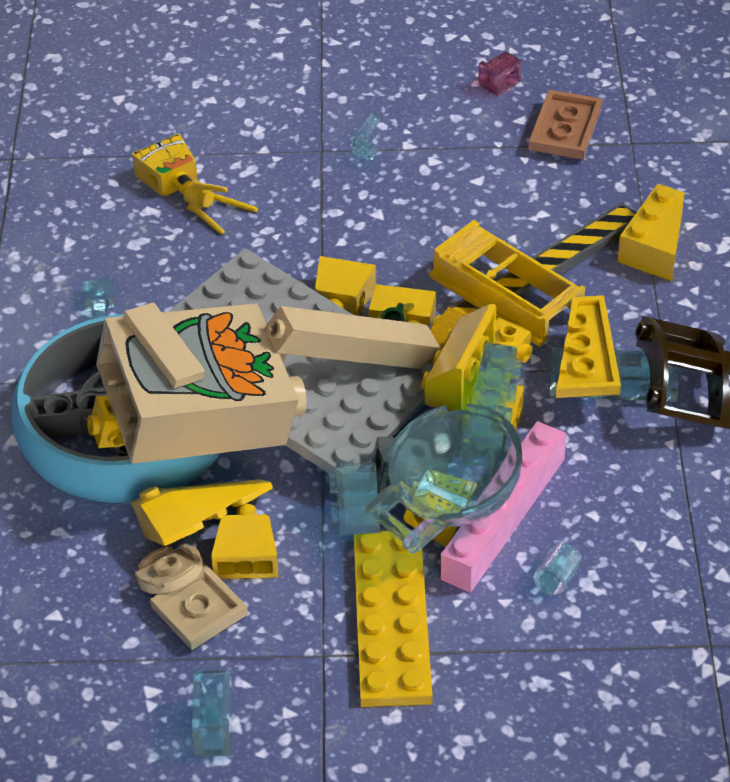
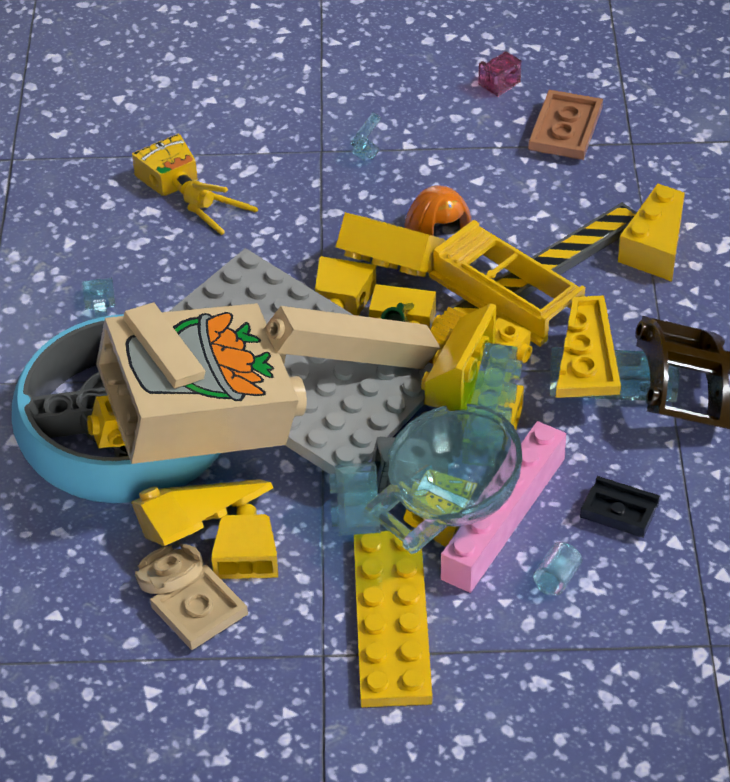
clear light blue brick [192,670,233,757] -> none
none -> yellow brick [336,212,445,277]
none -> orange hair [404,185,472,236]
none -> black plate [580,476,660,538]

